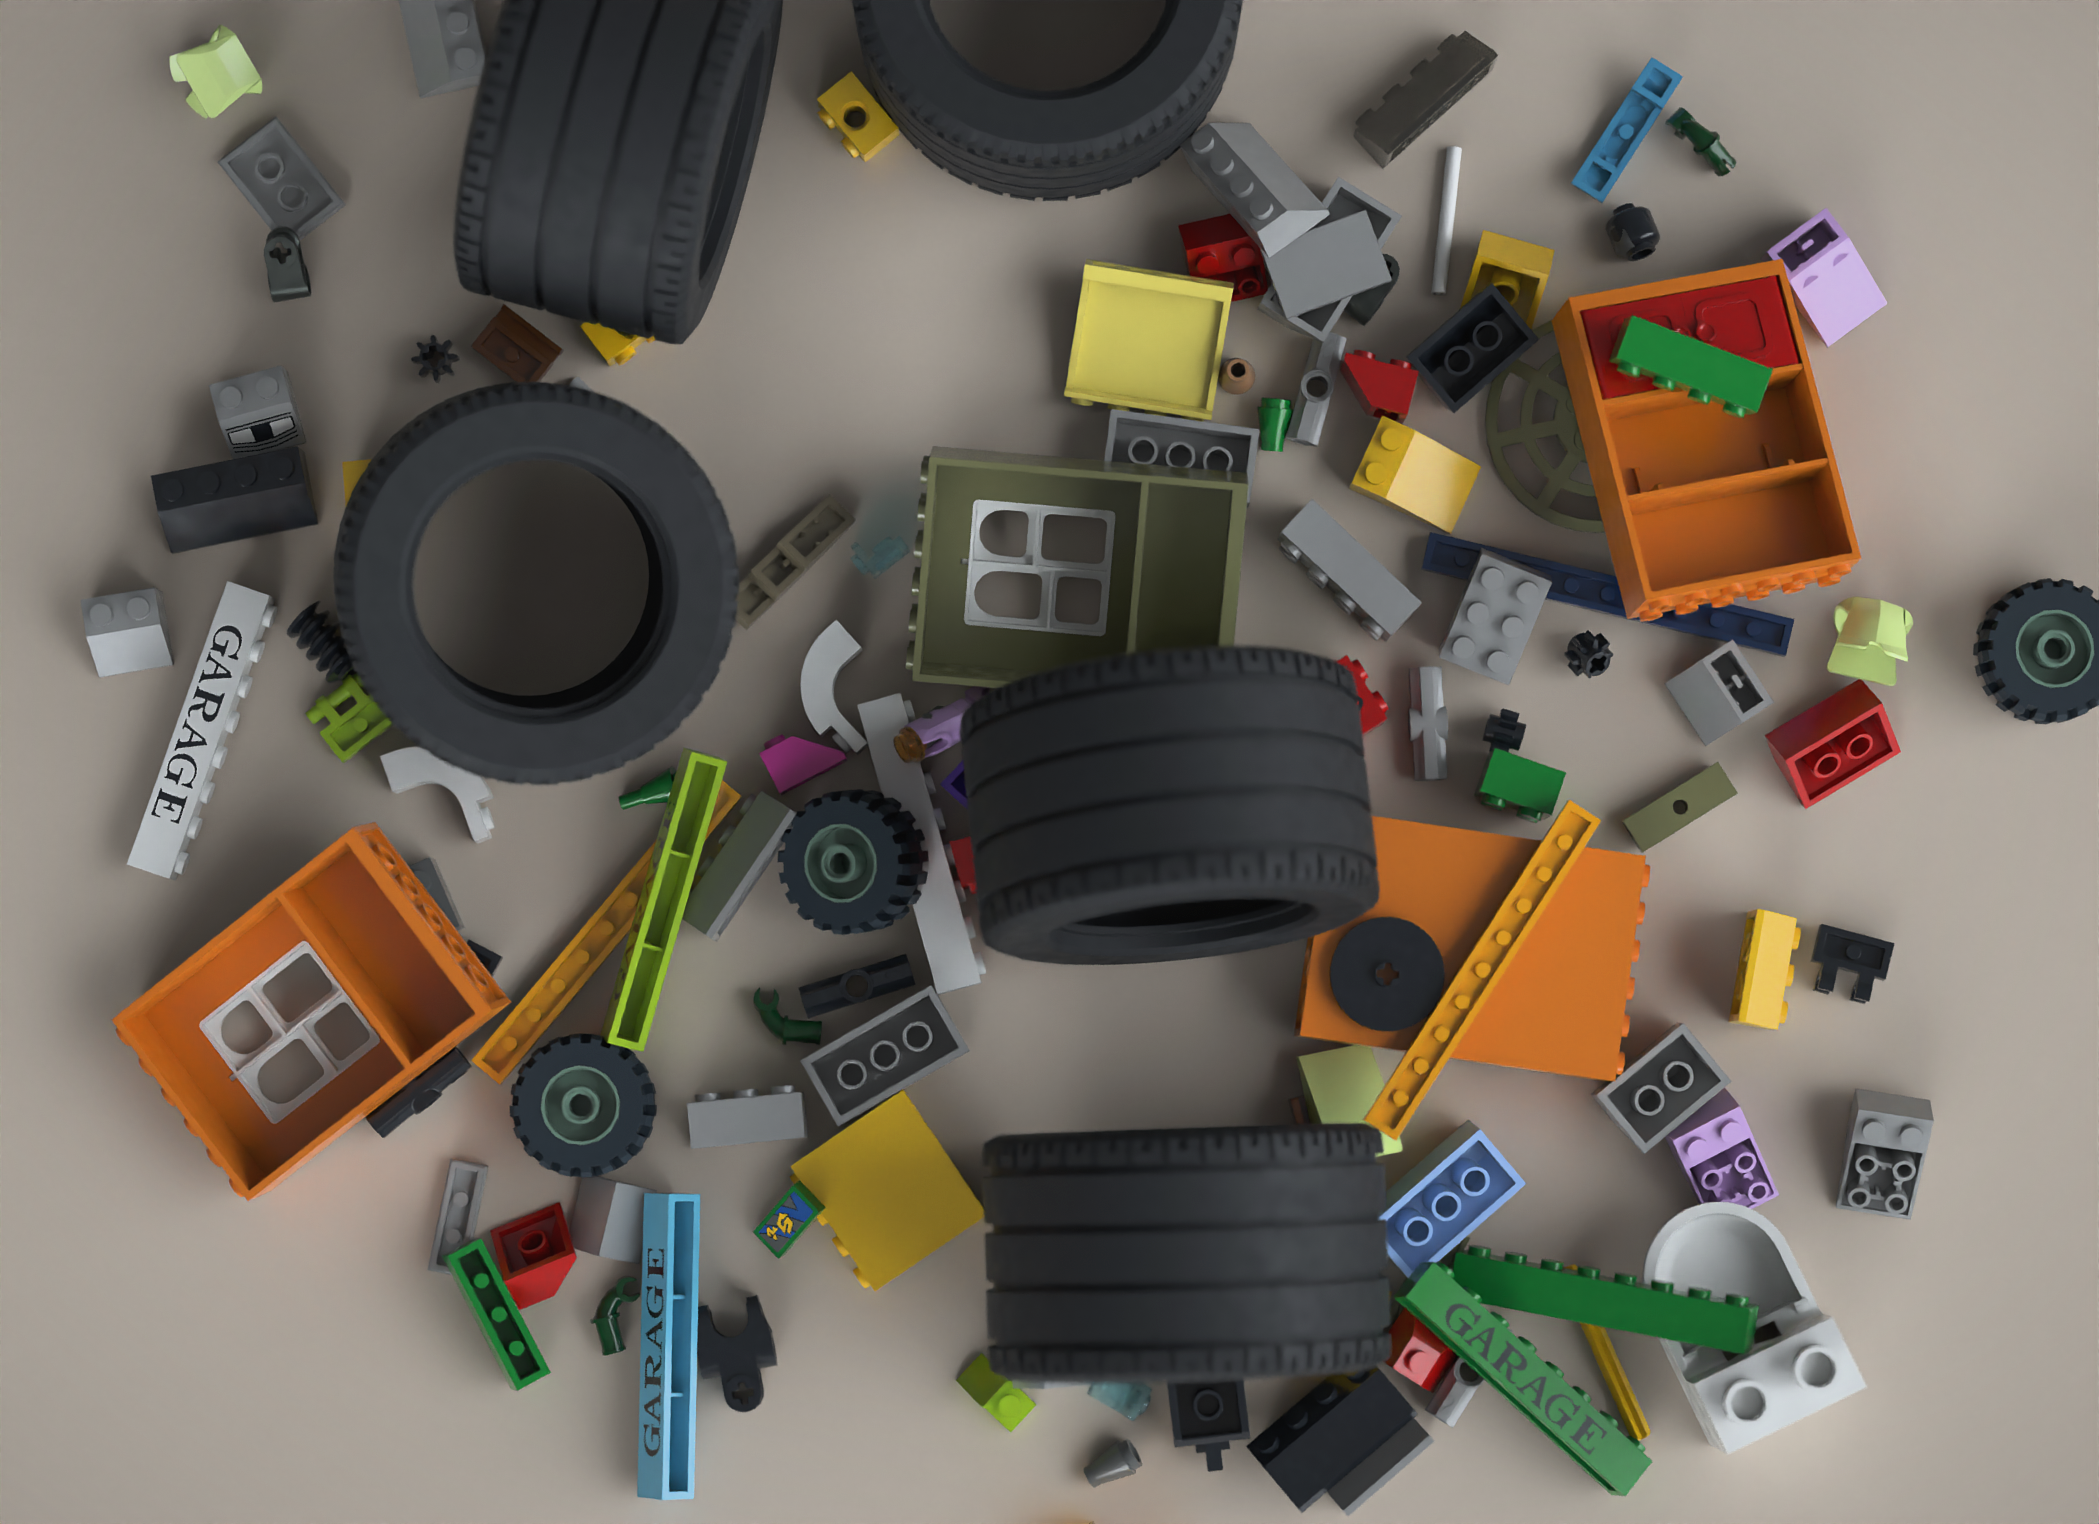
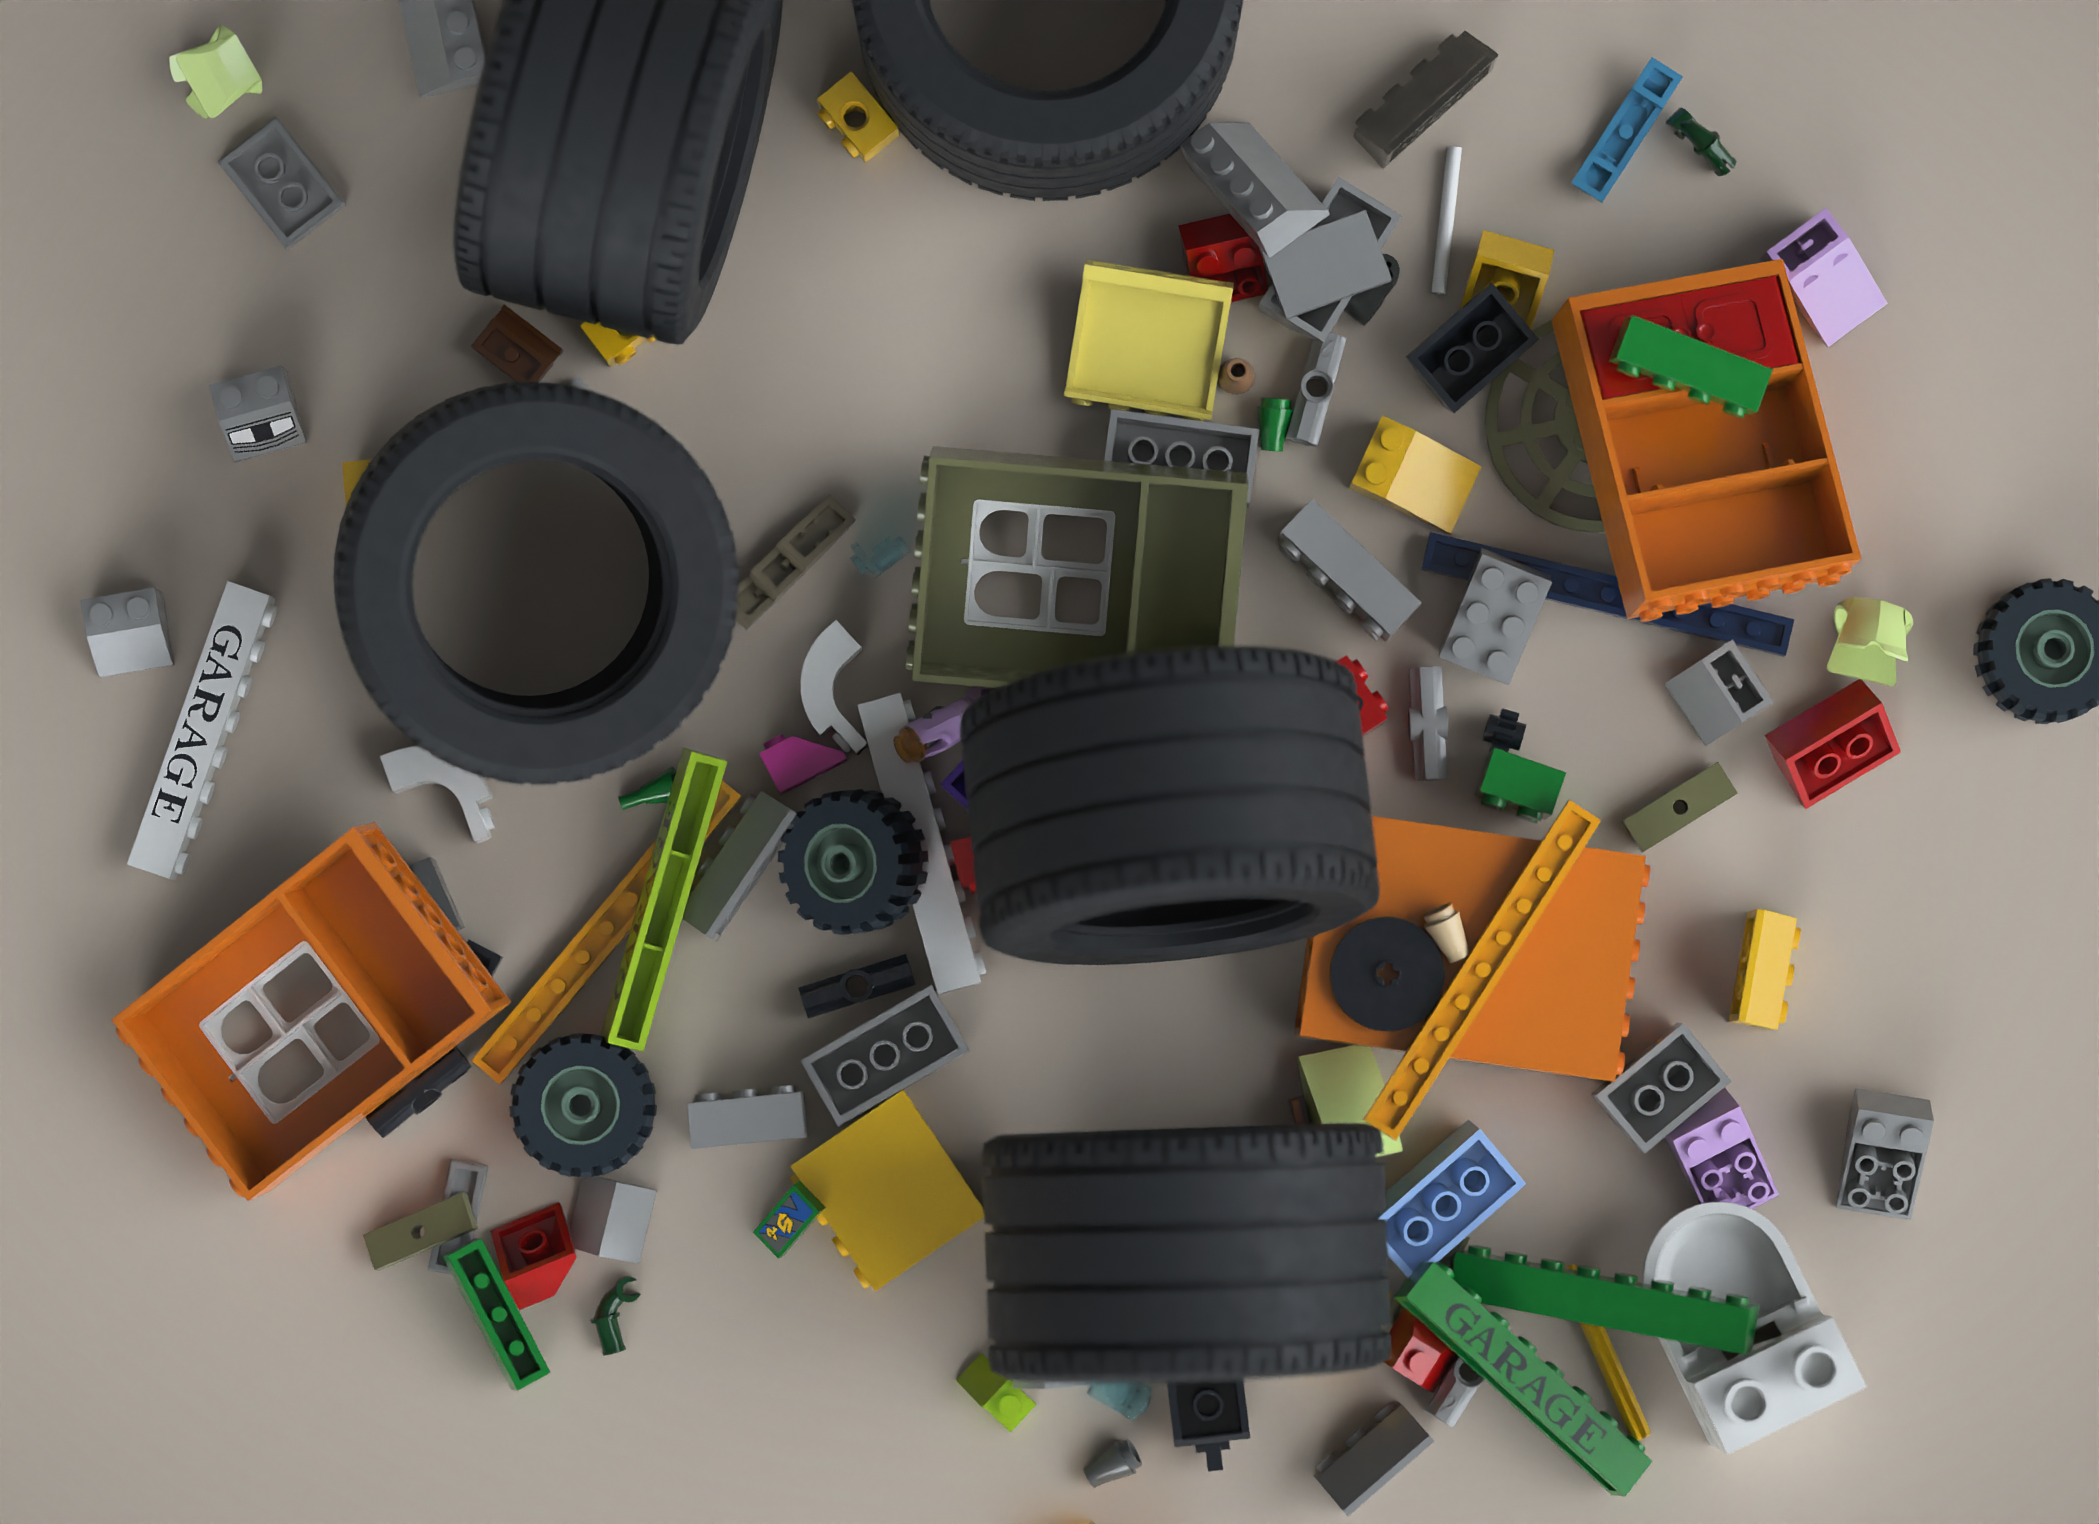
black slope [151,446,318,554] -> none
pearl dark grey piece [264,227,311,302] -> none
black piece [287,601,356,683] -> none
lime plate [305,673,393,763] -> none
black gear [411,335,460,383] -> none
medium azure brick [637,1193,700,1500] -> none
black piece [697,1295,778,1412] -> none
dark green piece [753,988,822,1045] -> none
black slope [1246,1365,1418,1513] -> none
red slope [1340,349,1419,425] -> none
black gear [1564,630,1614,679] -> none
black head [1606,203,1660,261] -> none
black plate [1810,924,1895,1004] -> none
none -> olive tile [363,1193,478,1271]
none -> tan cone [1424,903,1470,963]

